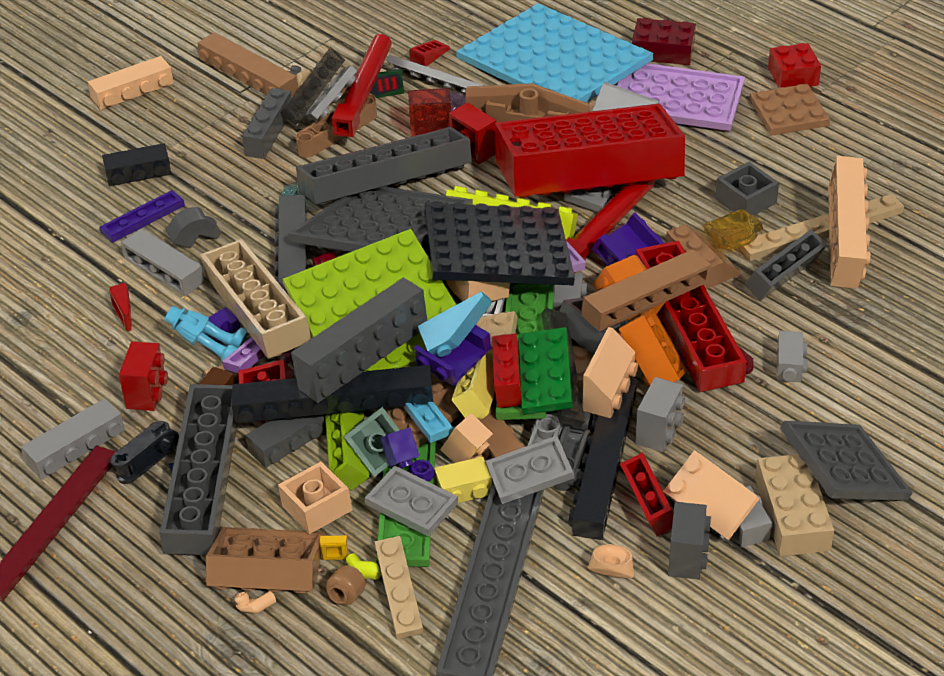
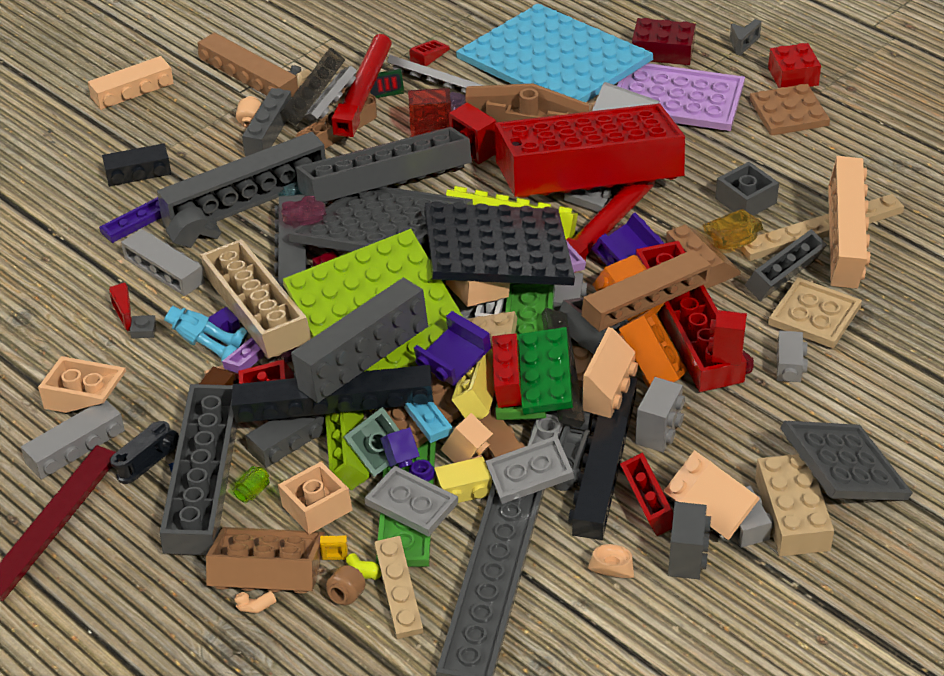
red brick [119,341,168,411] -> none
medium azure slope [418,291,492,358] -> none
none -> light nougat slope [38,356,126,413]
none -> dark grey plate [130,315,156,339]
none -> dark grey brick [157,132,326,229]
none -> clear neon green brick [232,466,270,503]
none -> light nougat head [236,96,262,128]
none -> clear pink plate [281,196,326,225]
none -> red brick [708,310,747,365]
none -> dark grey slope [730,19,762,56]
none -> tan plate [768,277,862,349]

